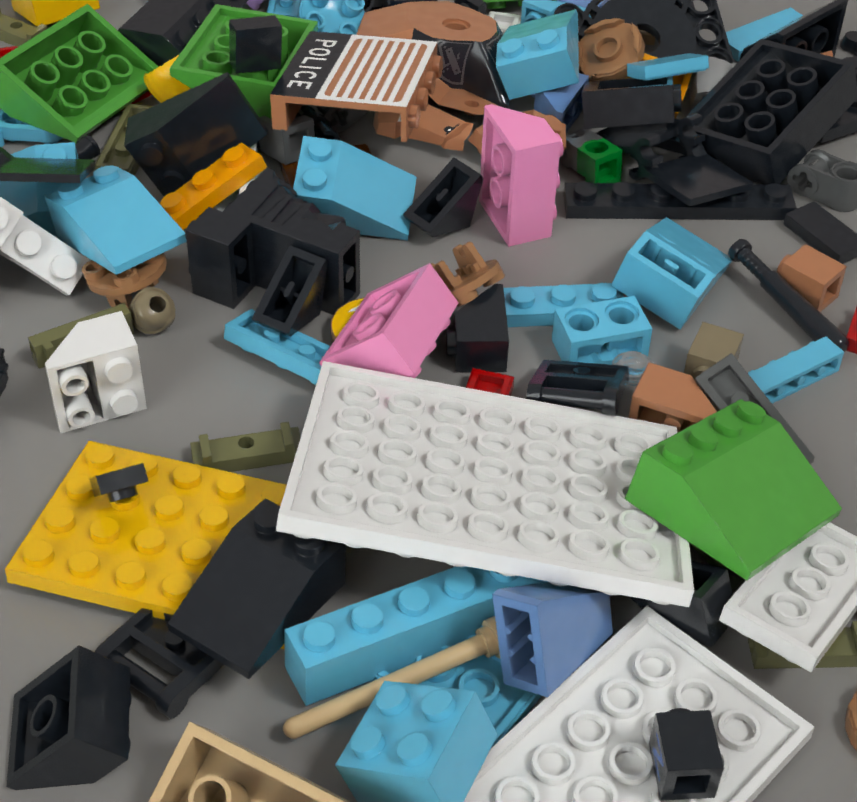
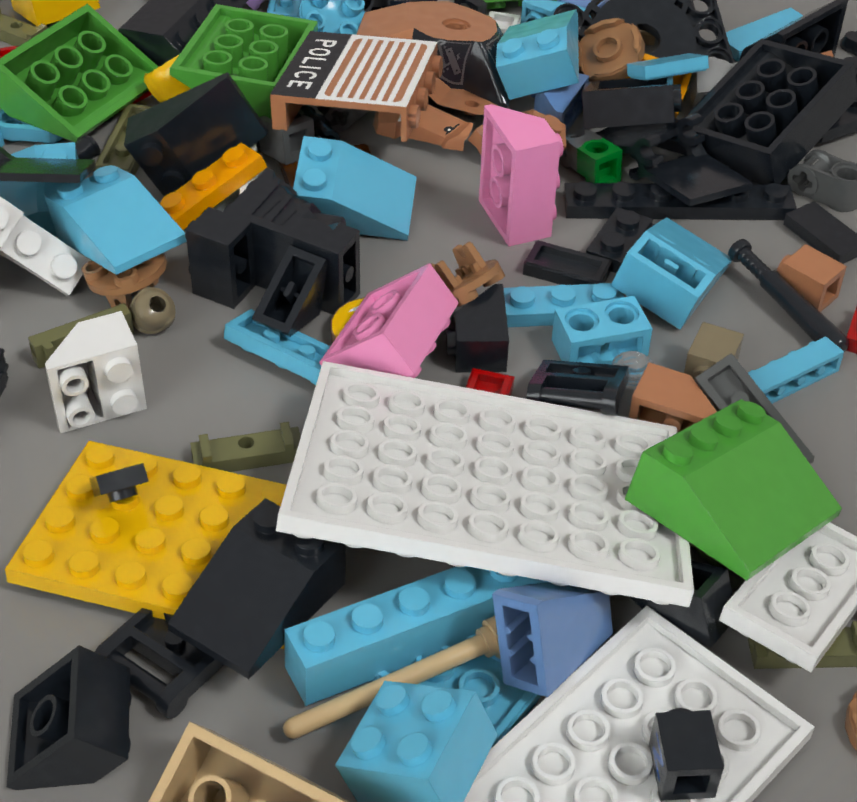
black piece [229,15,282,74] -> none
black slope [403,157,484,237] -> none
none -> black tile [523,240,612,285]
none -> black plate [586,207,655,273]

